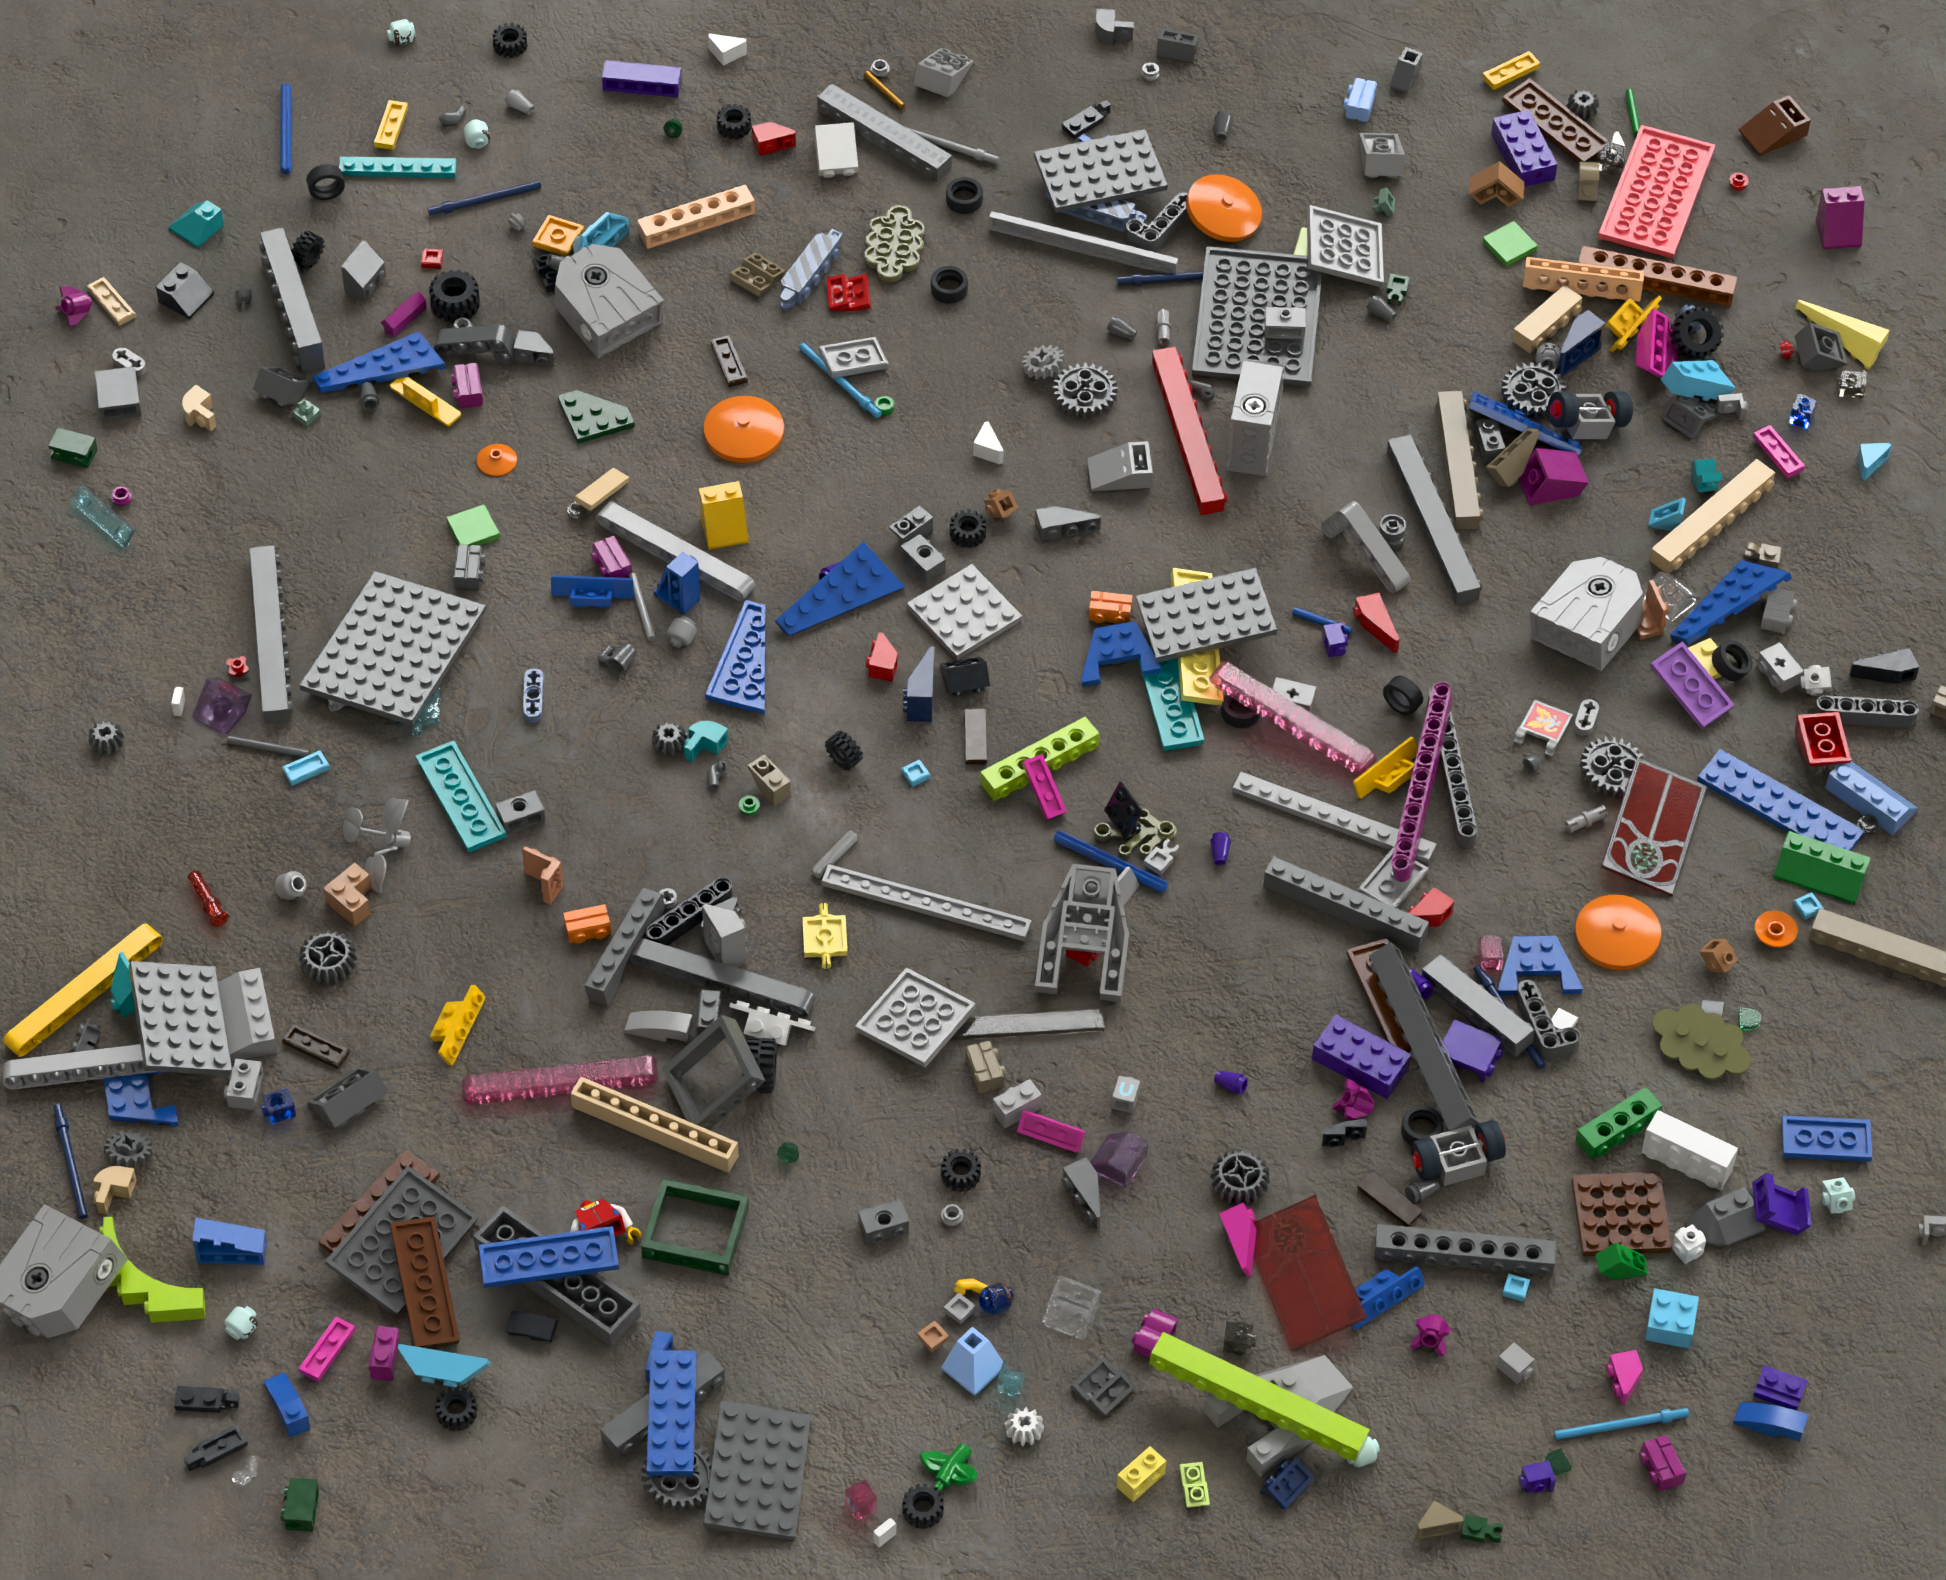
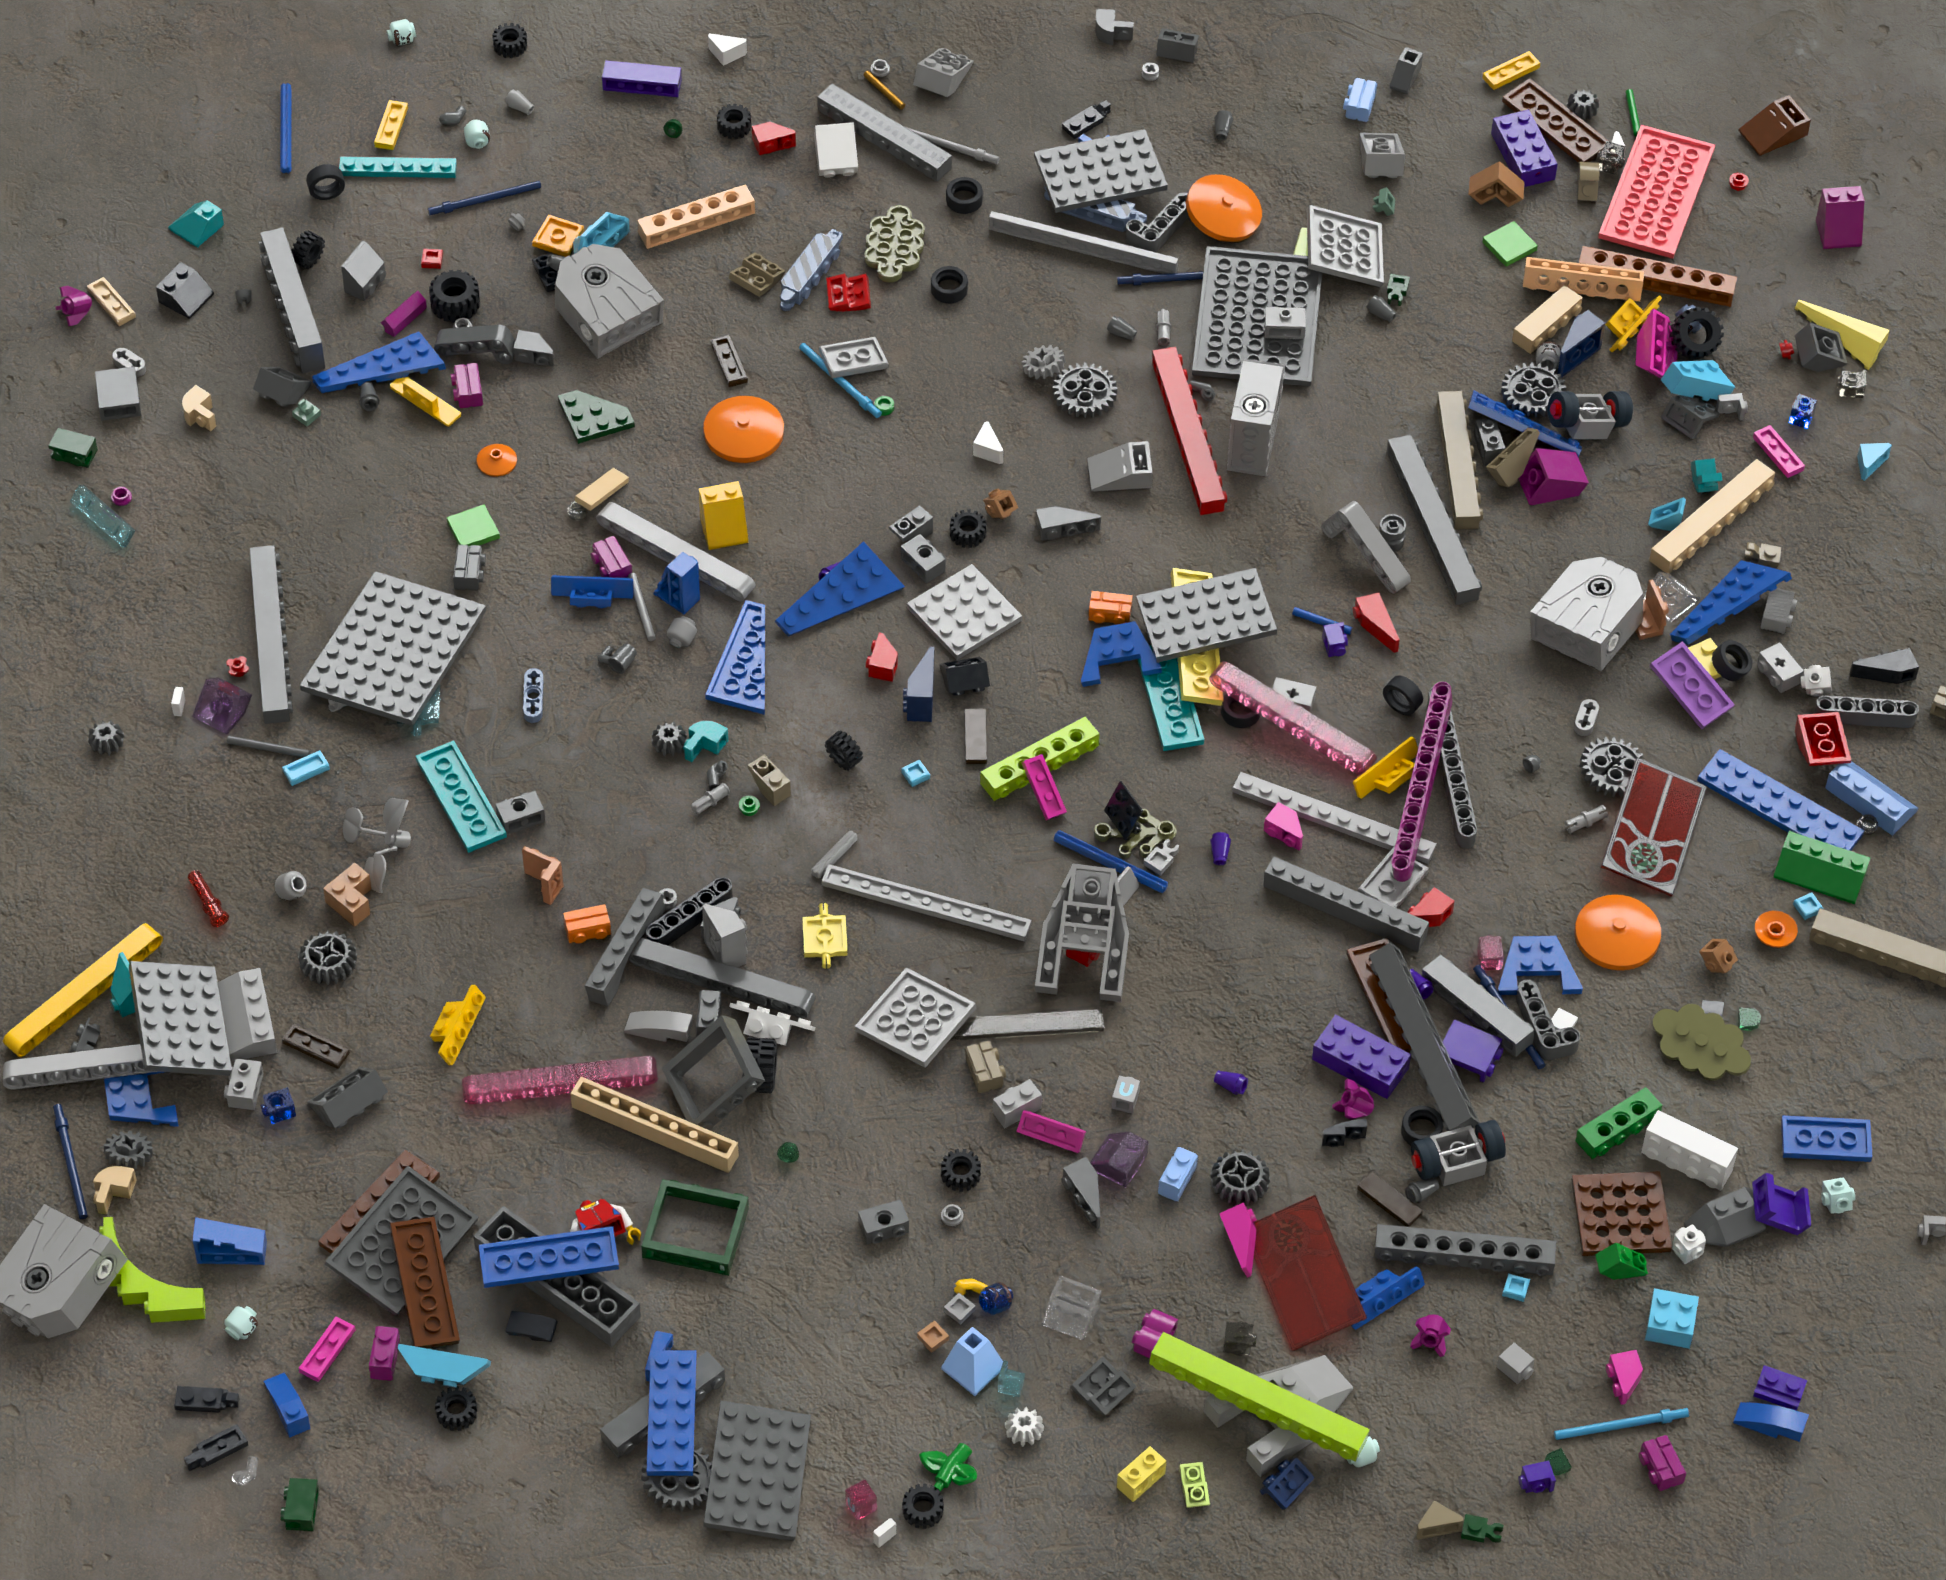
flag [1514,700,1573,757] -> none
none -> light grey axle [691,783,730,814]
none -> light blue brick [1158,1147,1198,1201]
none -> slope [1264,802,1303,851]

